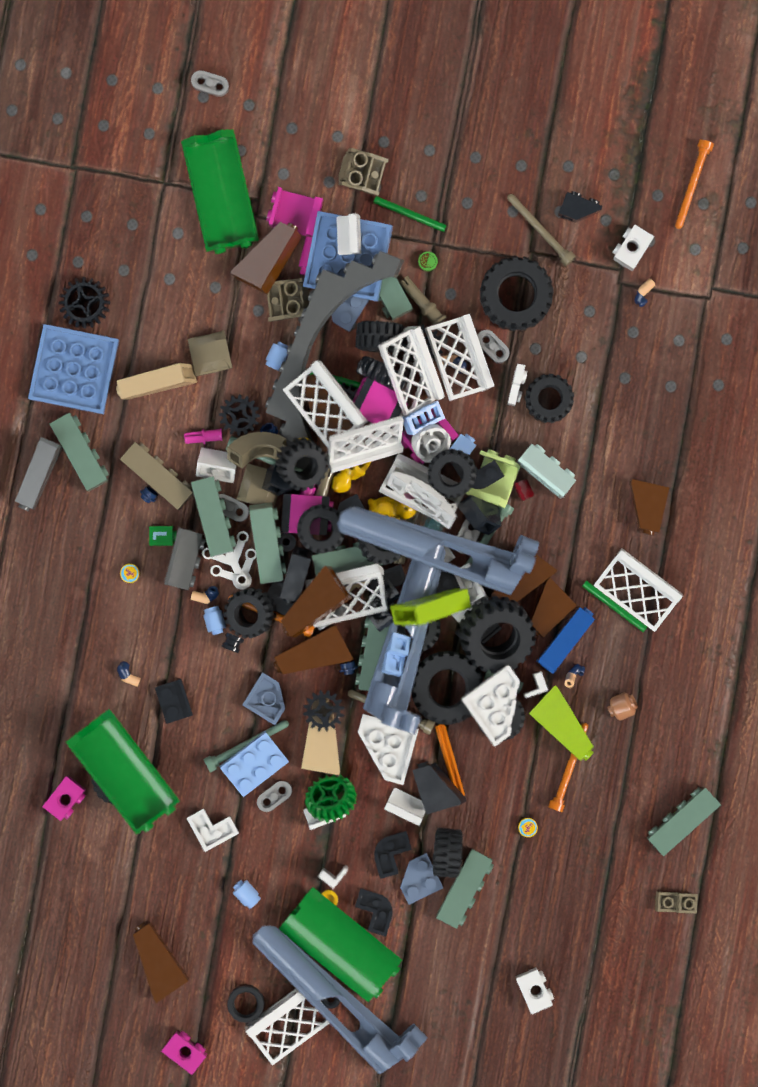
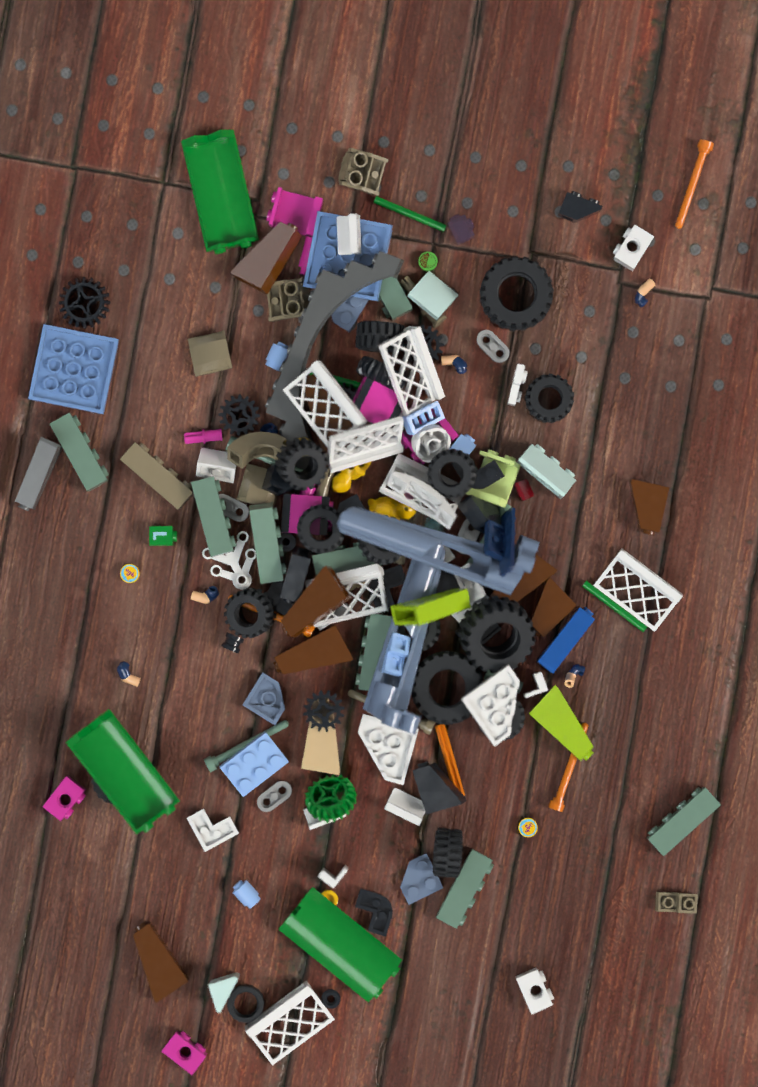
tan slope [116,363,197,400] -> none
dark blue plate [140,486,158,503] -> none
black plate [155,679,193,724] -> none
dark grey slope [164,528,206,590] -> none
light grey plate [191,71,229,97] -> none
light blue brick [203,606,226,635] -> none
sand blue panel [253,926,428,1074] -> none
dark blue plate [339,661,358,675] -> none
black plate [367,580,400,632] -> none
black plate [374,831,412,879] -> none
white fence [425,314,494,401] -> none
dark tan piece [507,194,576,267] -> none
nougat head [608,692,638,720] -> none
none -> light aqua slope [209,972,240,1013]
none -> light aqua slope [407,271,458,320]
none -> clear purple brick [447,214,475,246]
none -> dark blue bracket [484,507,516,577]

